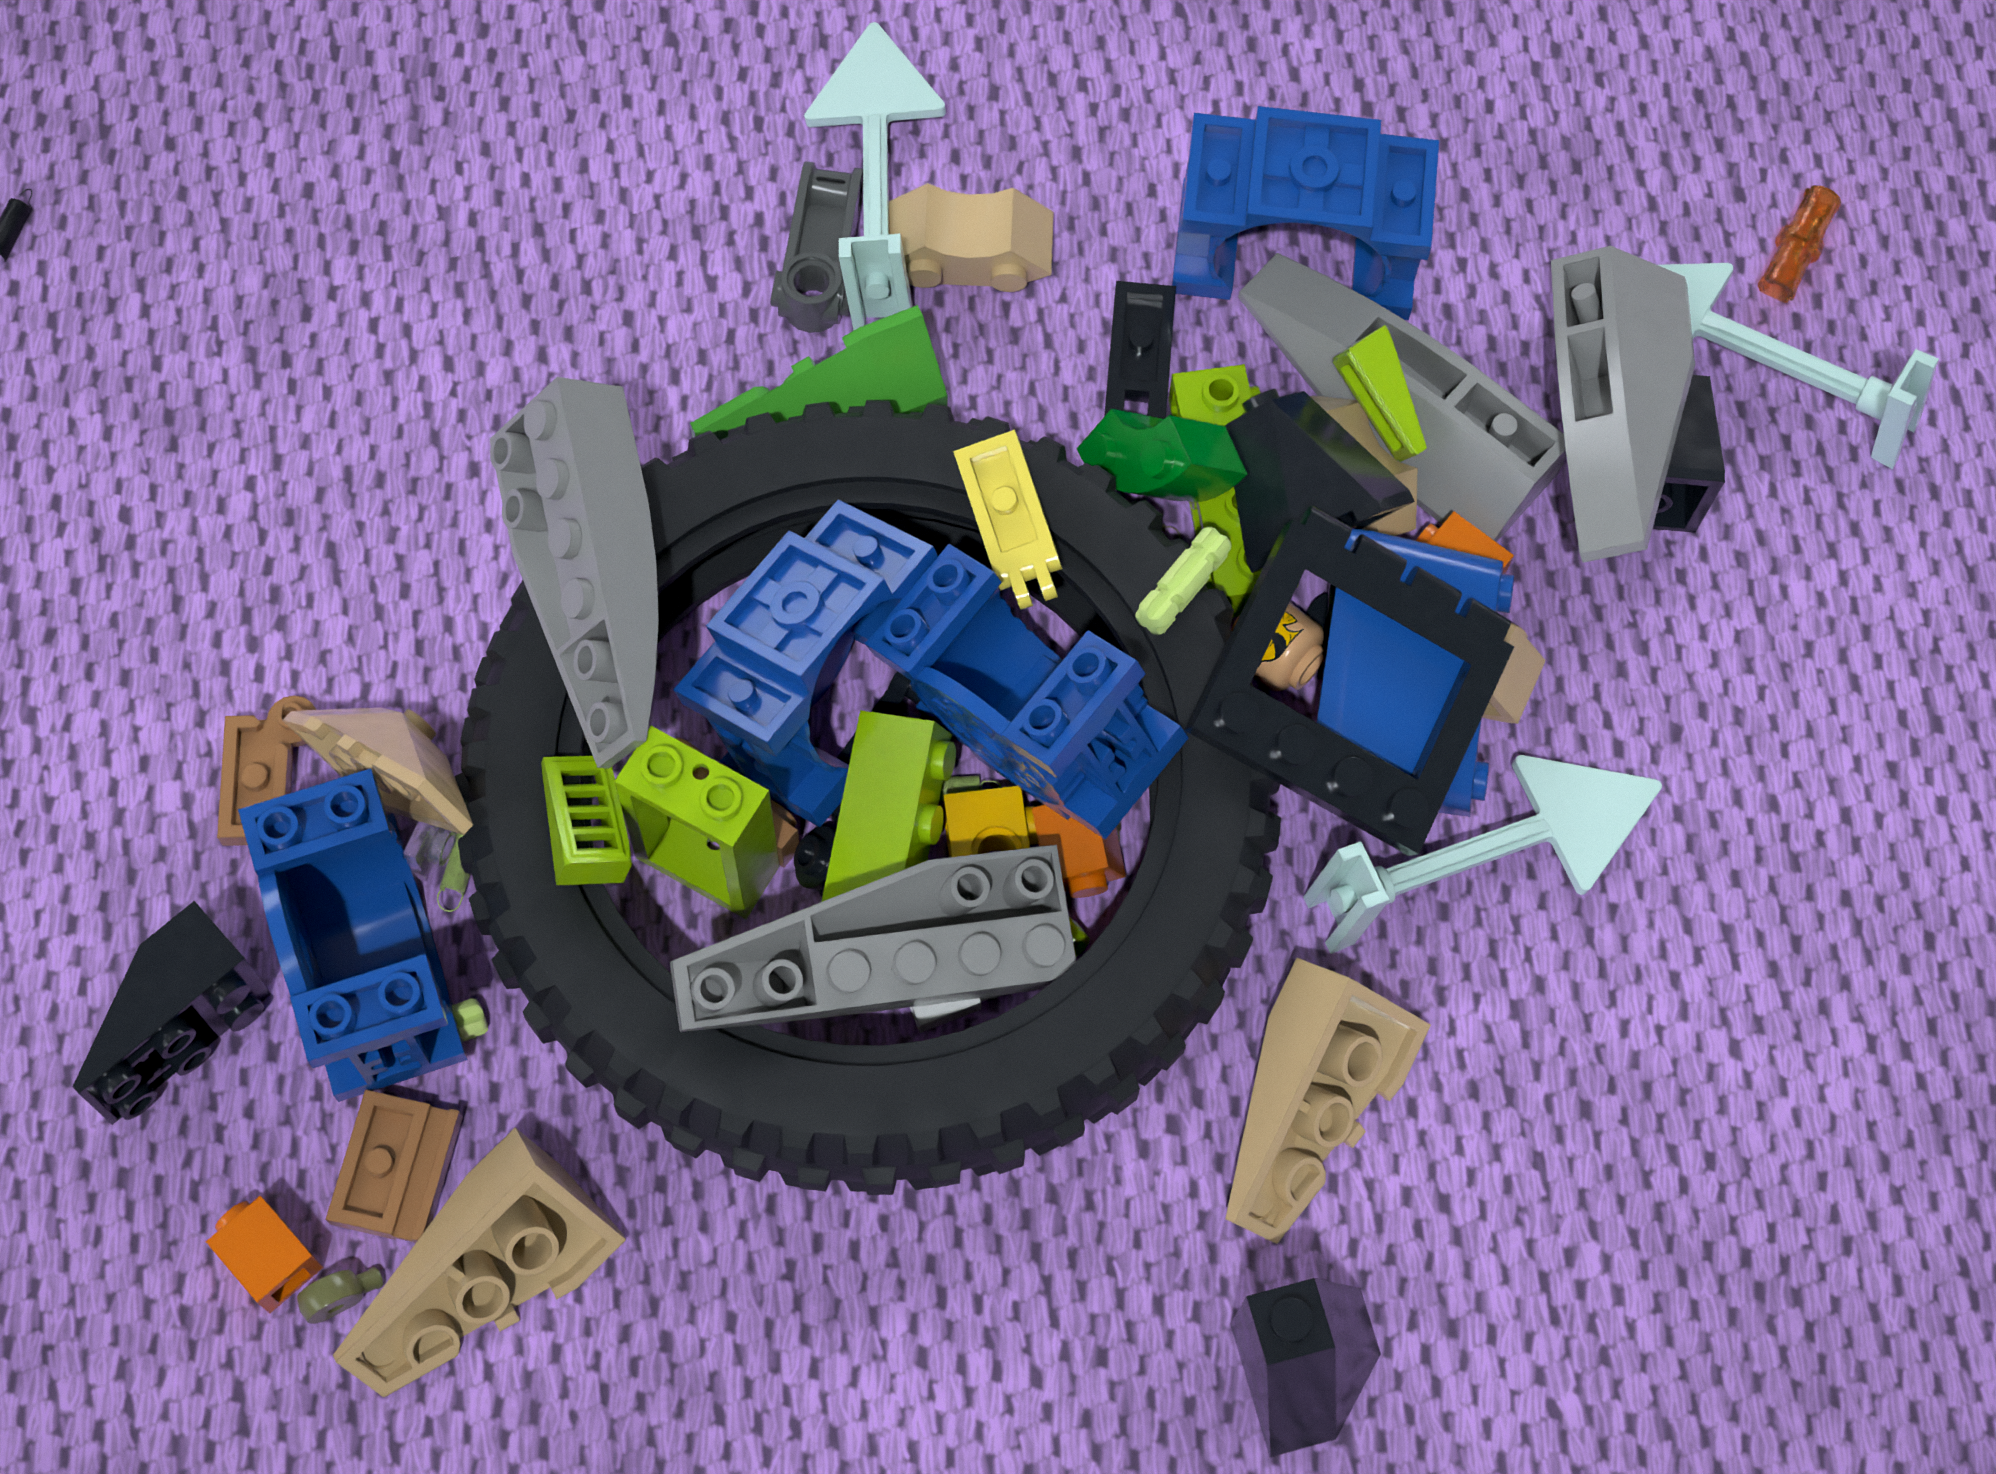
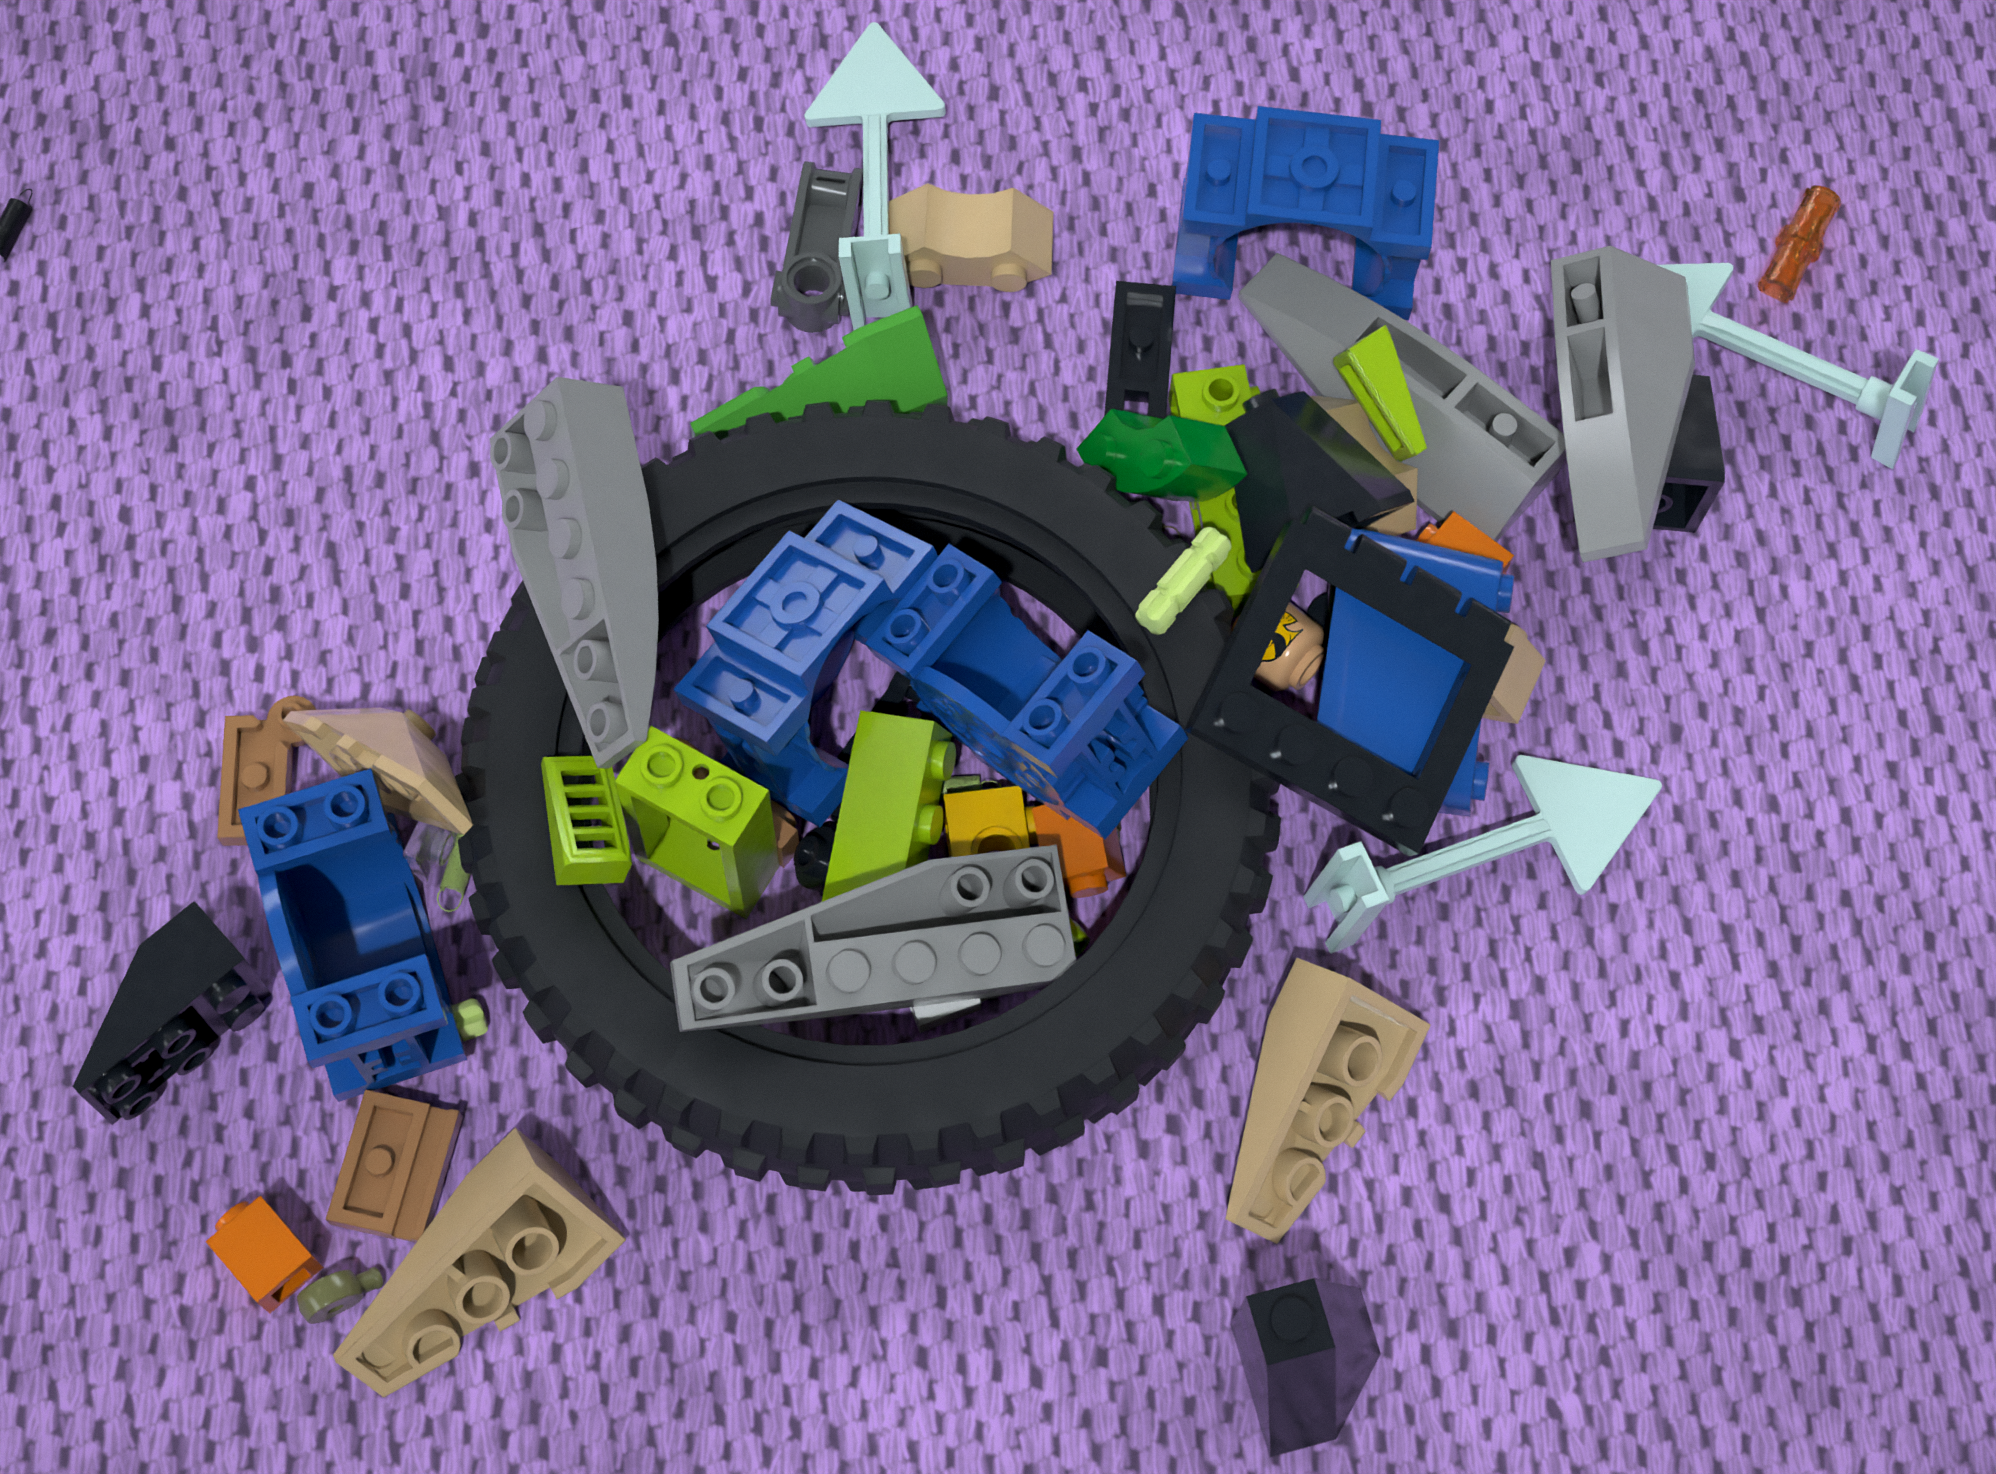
light yellow hinge [953,430,1062,610] -> none

